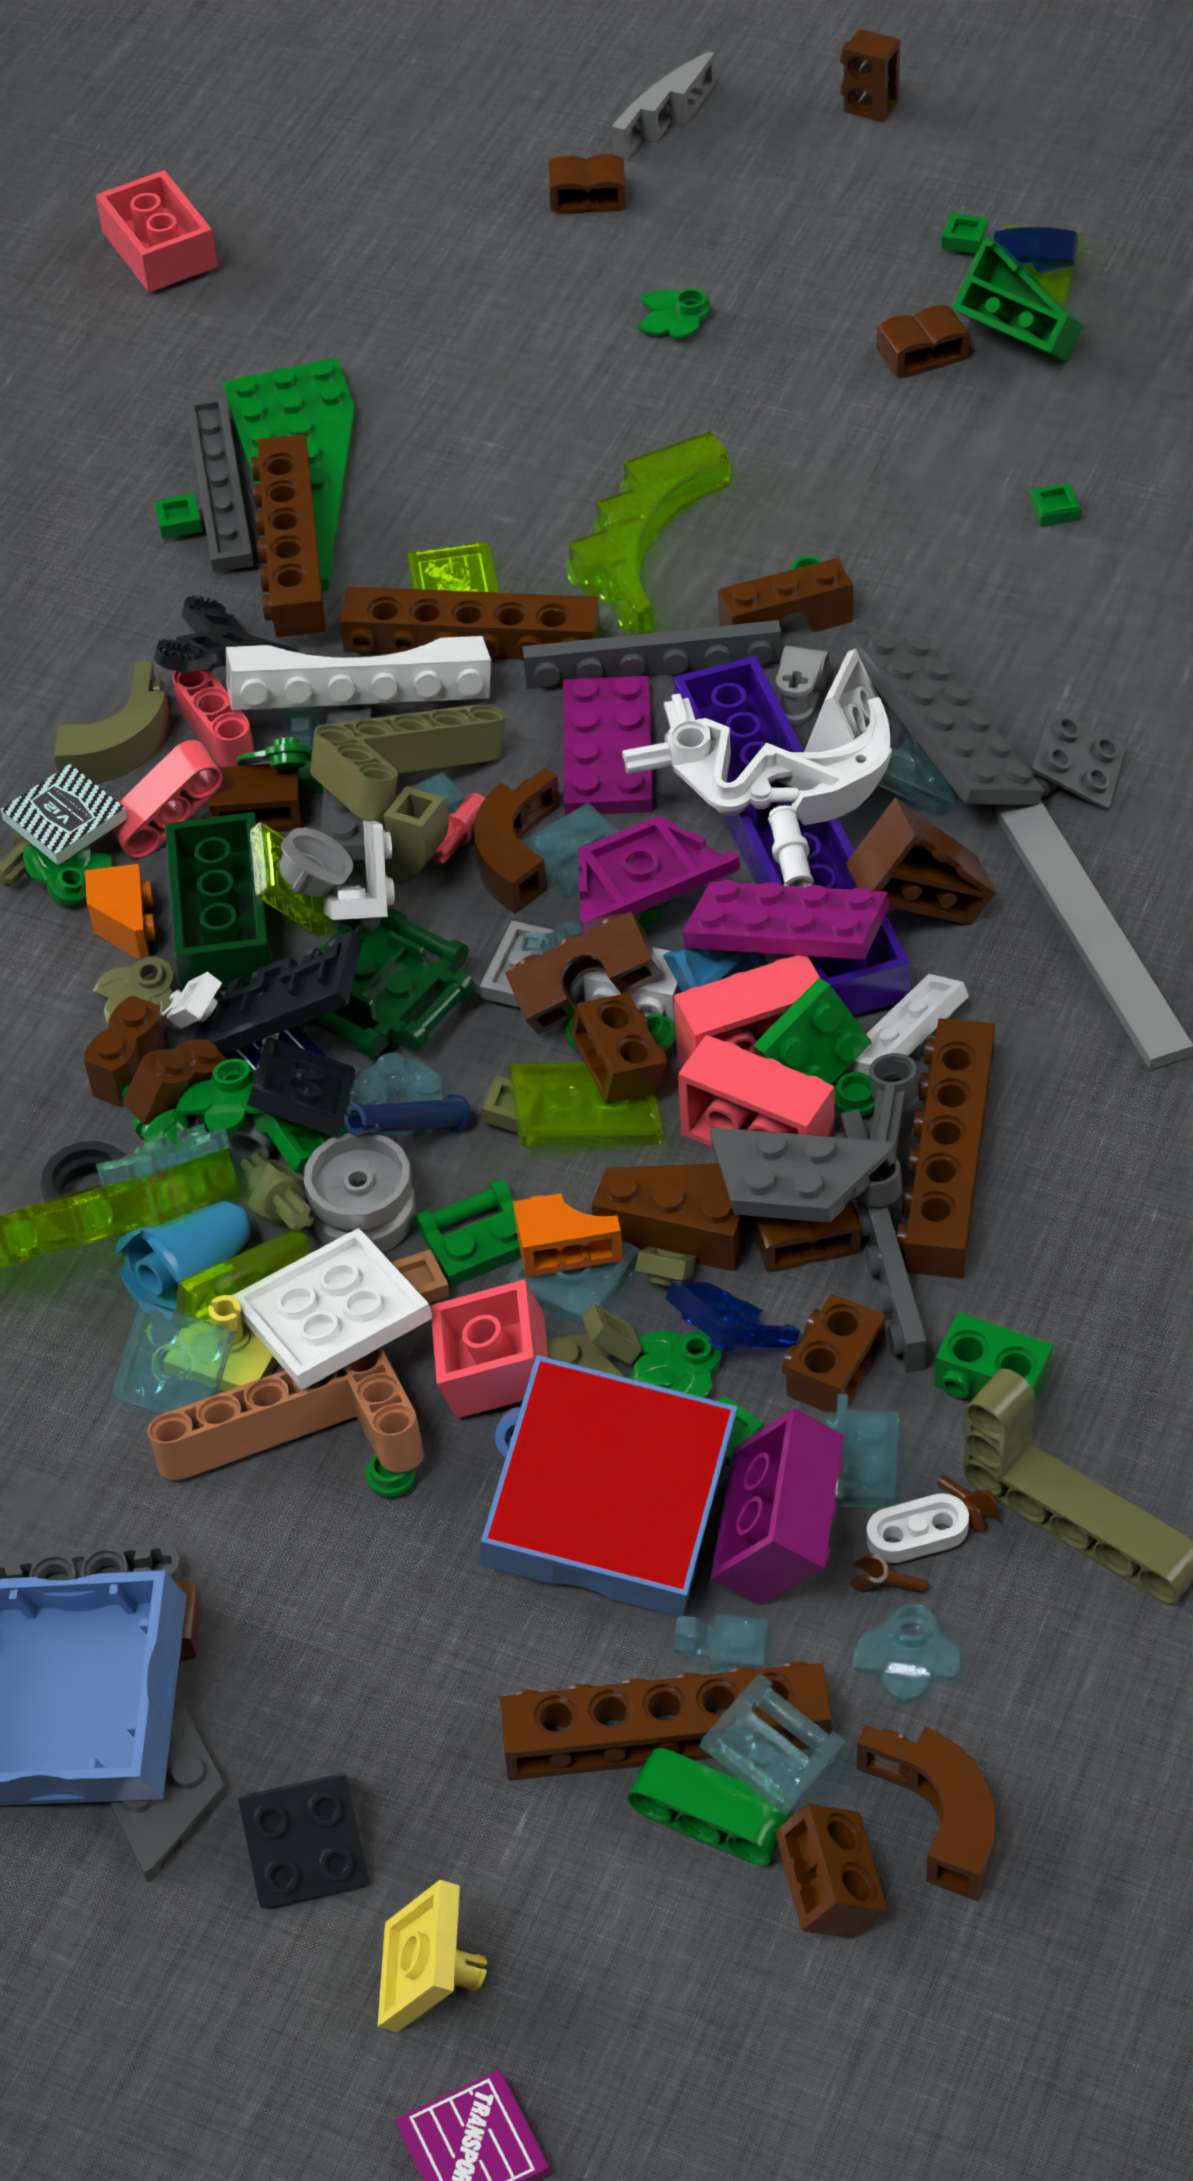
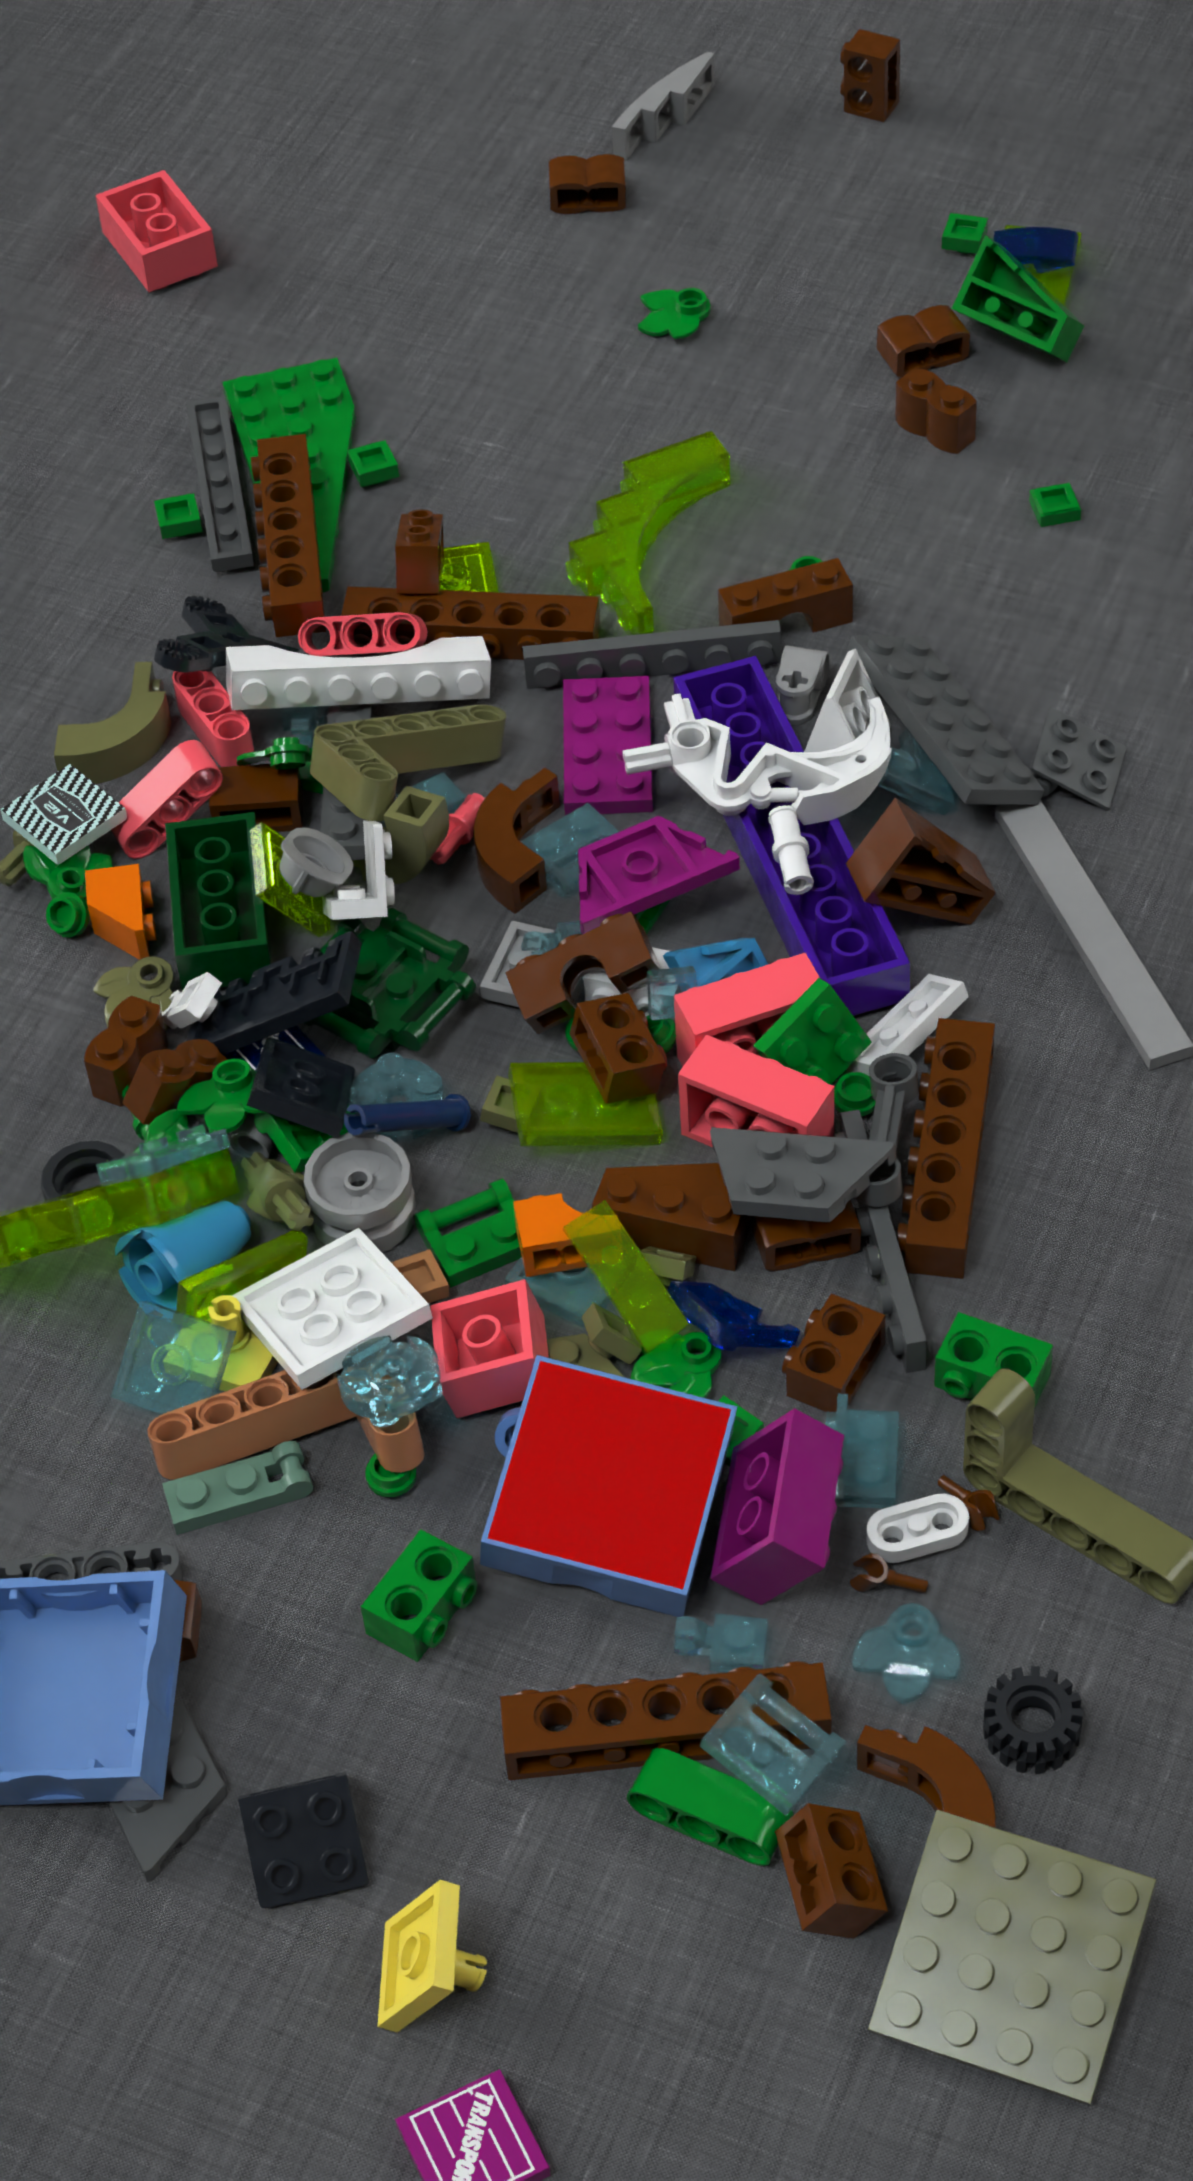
magenta plate [682,880,889,960] -> none
none -> green plate [46,892,90,937]
none -> sand green plate [162,1441,313,1535]
none -> coral beam [298,612,428,657]
none -> clear light blue plate [337,1335,442,1427]
none -> green plate [347,440,399,487]
none -> green brick [360,1529,478,1662]
none -> reddish brown brick [395,509,444,594]
none -> clear neon green tile [563,1200,689,1354]
none -> clear light blue tile [647,966,697,1020]
none -> olive plate [868,1810,1157,2106]
none -> reddish brown brick [895,368,977,454]
none -> black tyre [983,1666,1083,1774]

